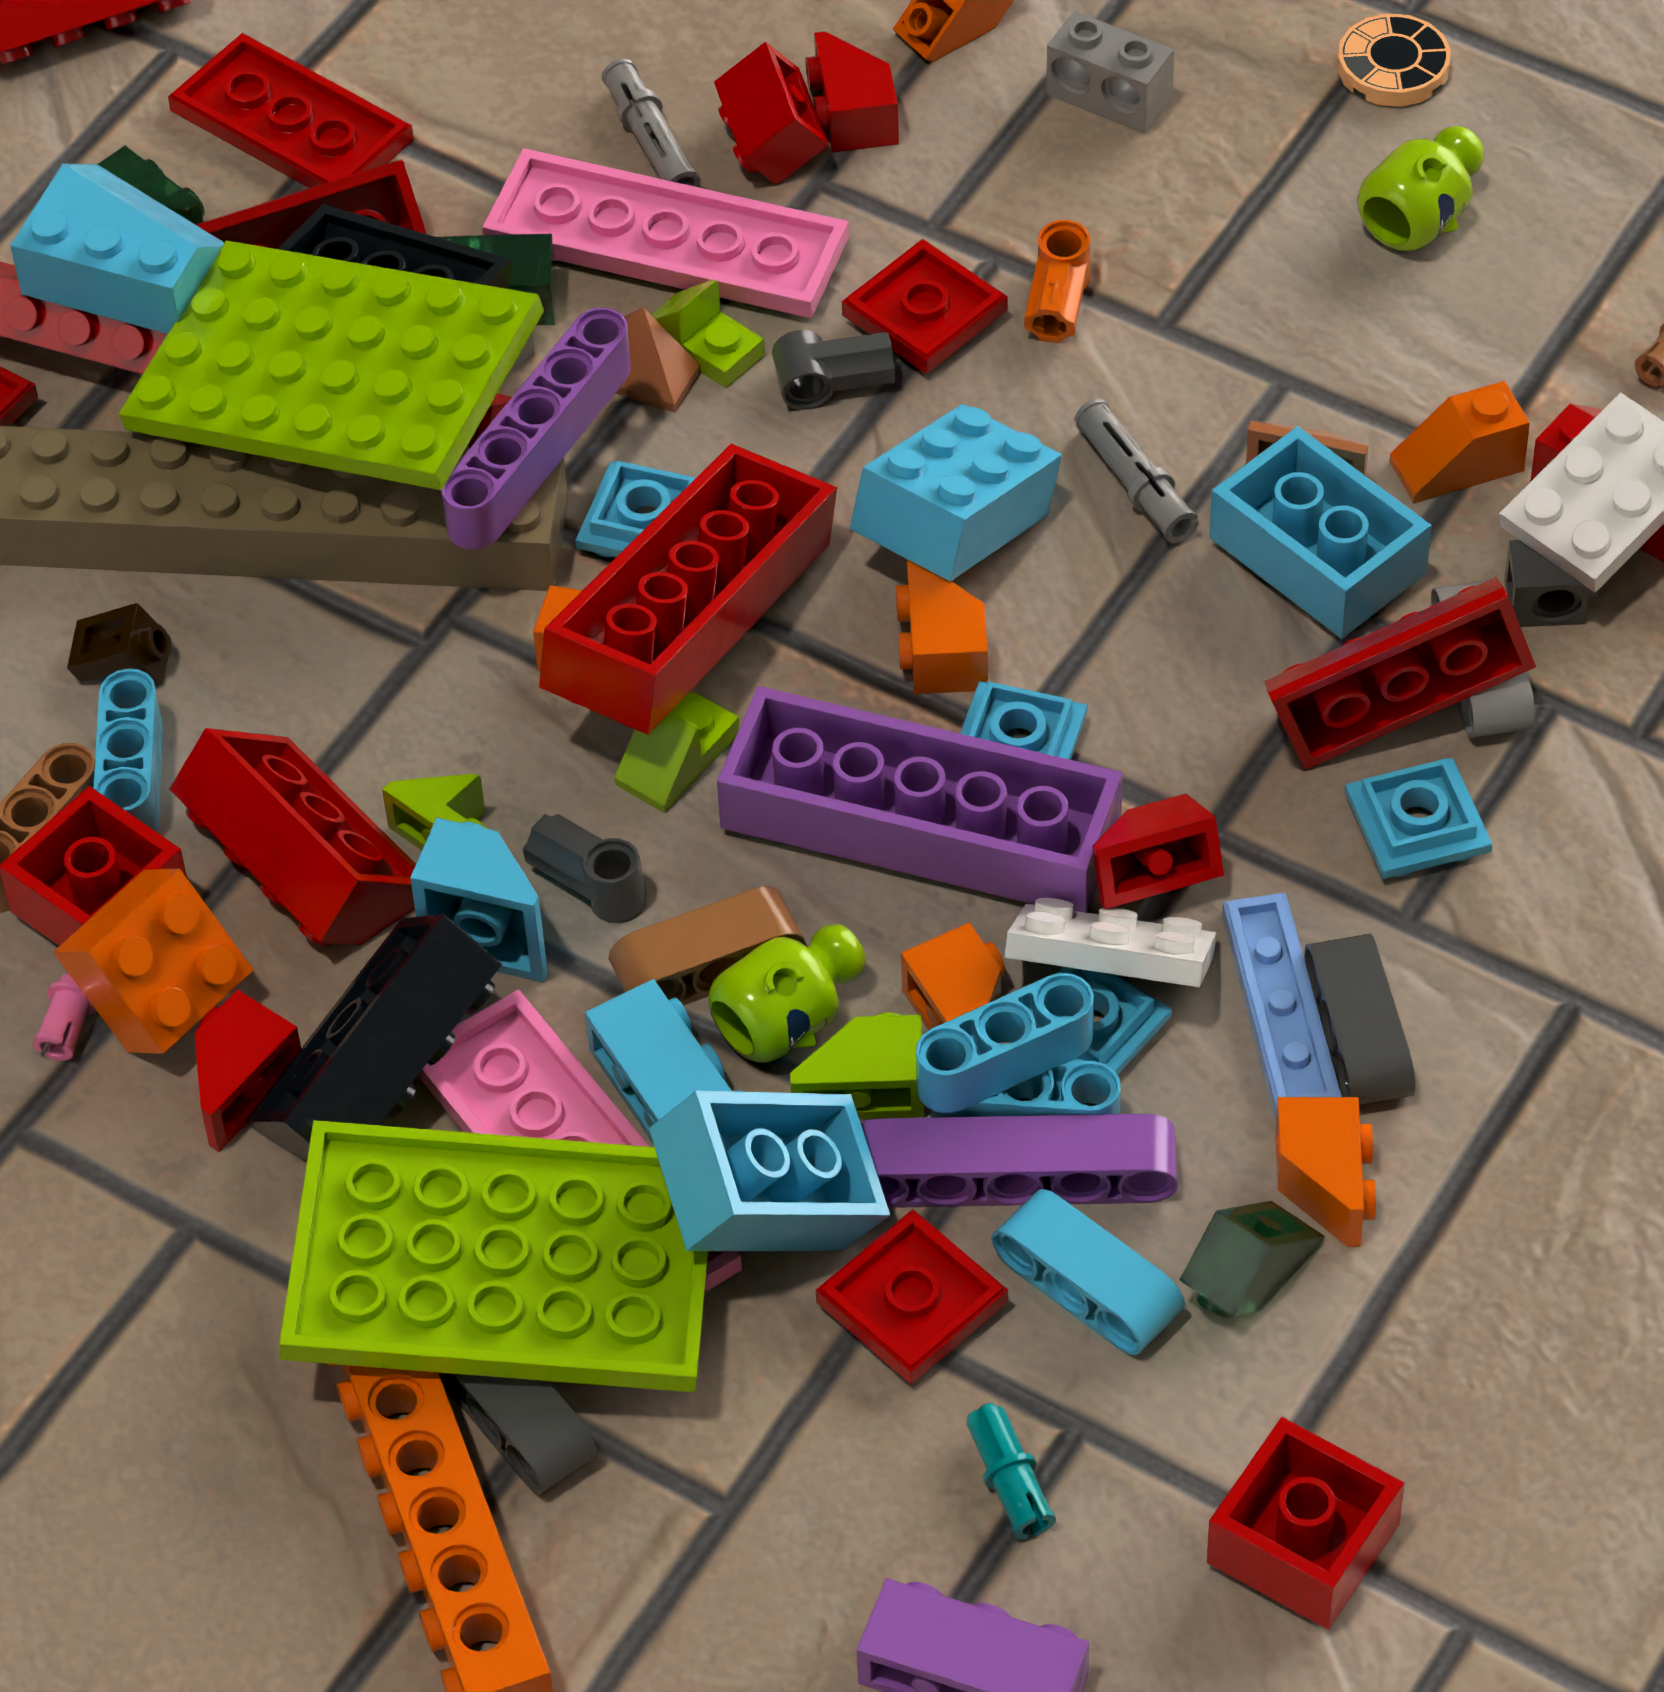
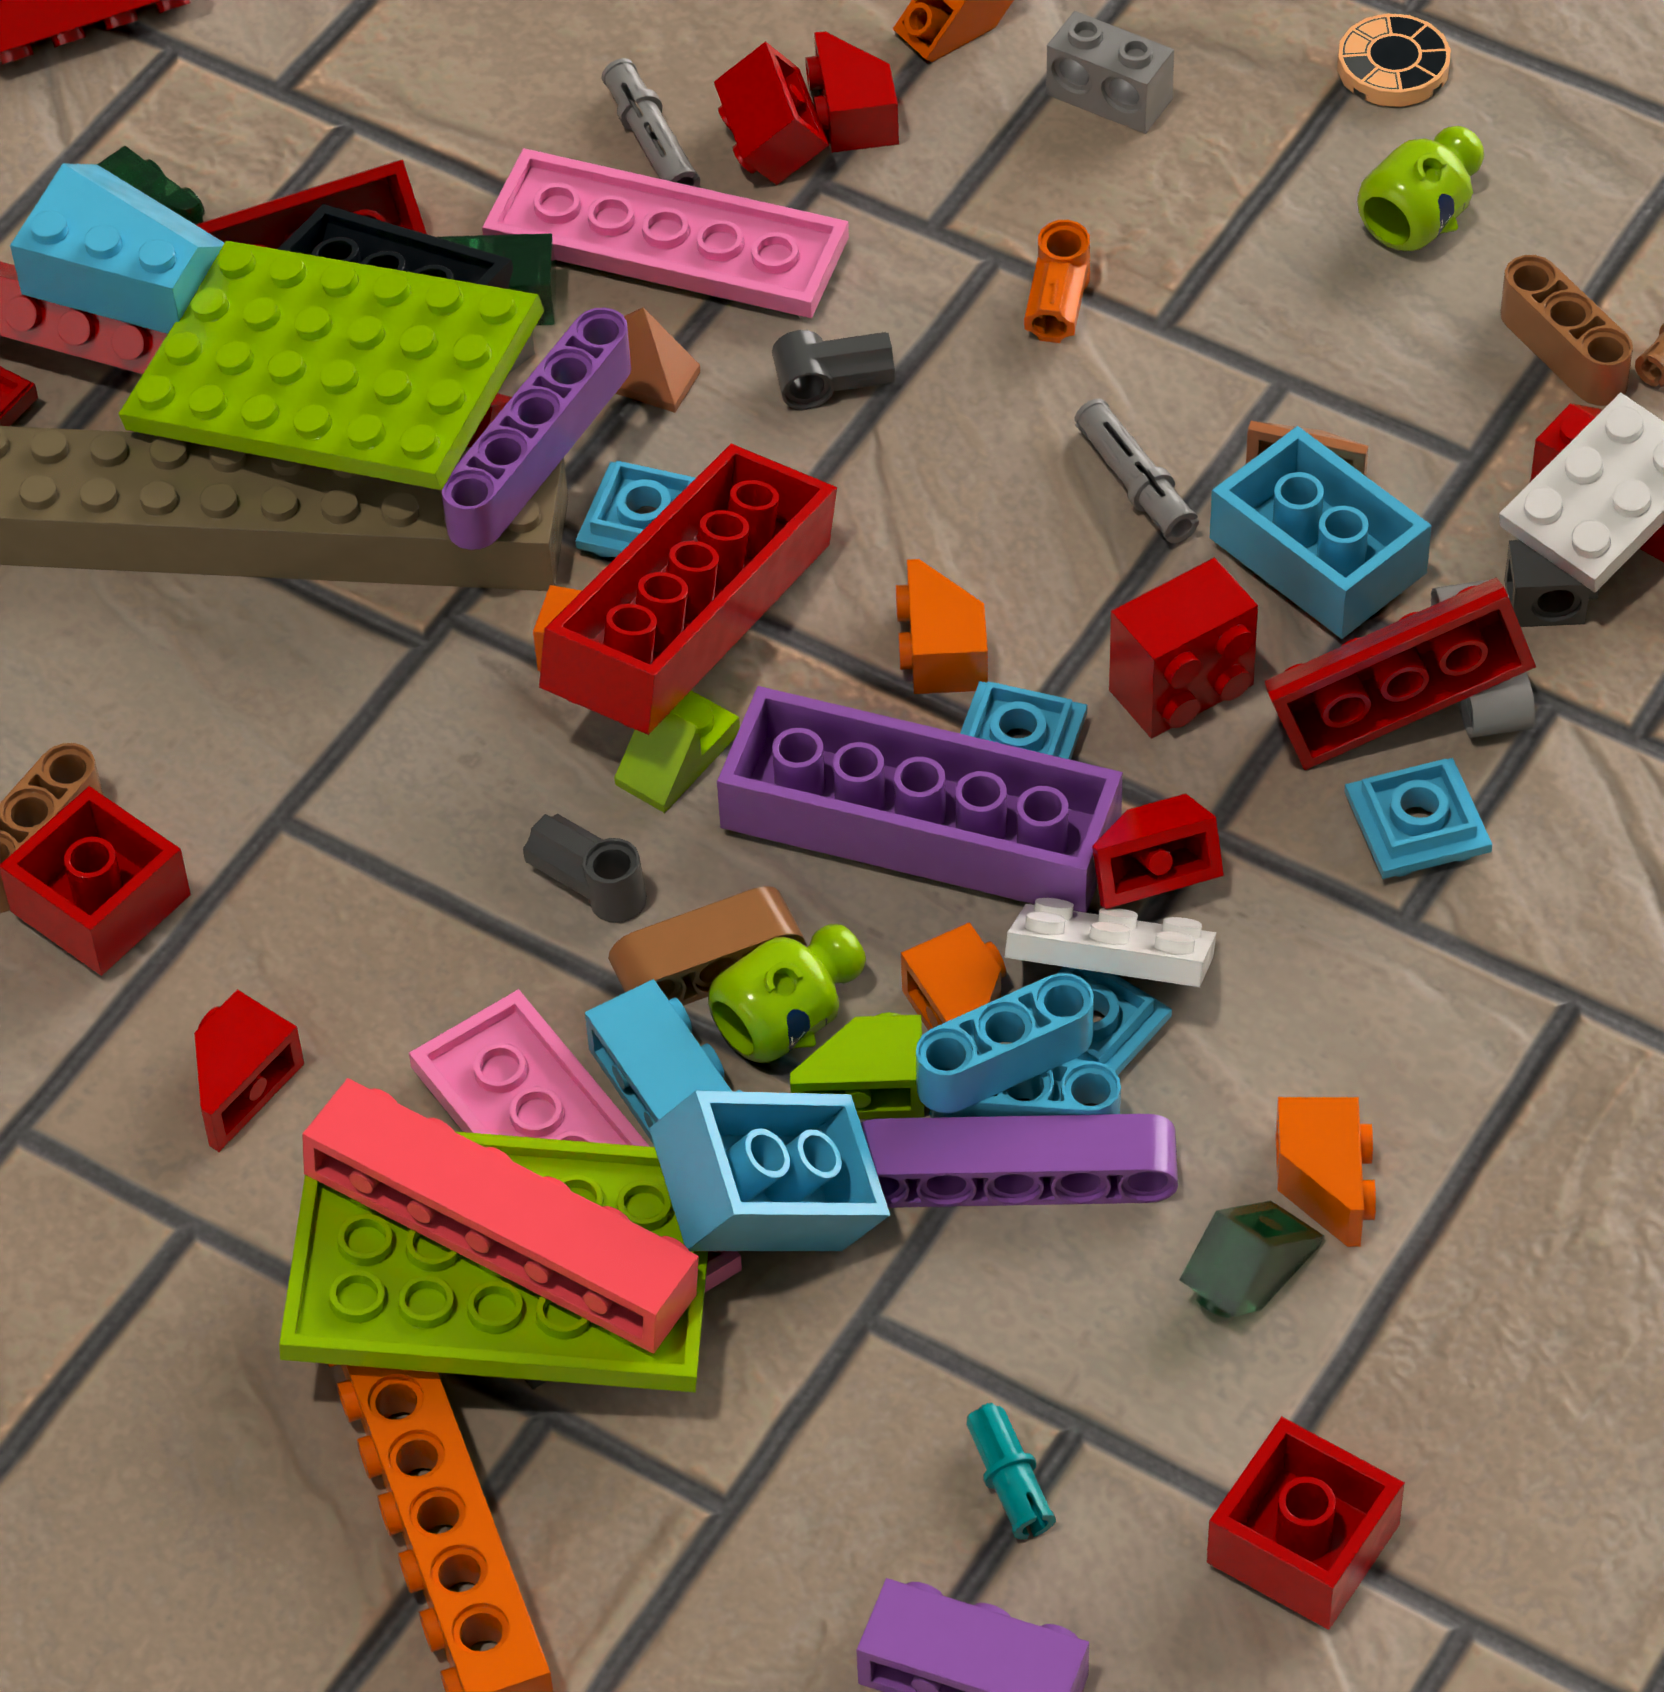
bright pink pin [33,974,96,1061] -> none
orange brick [53,869,254,1054] -> none
dark brown bracket [67,603,171,686] -> none
medium azure beam [93,669,164,832] -> none
red tile [168,33,414,188] -> none
red slope [169,728,416,946] -> none
black slope [244,914,502,1161] -> none
lime slope [382,774,487,850] -> none
medium azure slope [410,818,548,983] -> none
dark grey beam [438,1372,598,1495] -> none
lime slope [651,280,765,388] -> none
red plate [816,1209,1008,1385] -> none
red plate [841,239,1008,374] -> none
medium azure brick [850,404,1062,582] -> none
medium azure beam [991,1189,1185,1355] -> none
light blue tile [1222,892,1341,1120] -> none
dark grey beam [1304,933,1415,1105] -> none
orange slope [1389,381,1530,504] -> none
none -> coral brick [302,1078,699,1354]
none -> red brick [1109,557,1258,739]
none -> medium nougat beam [1500,255,1633,406]

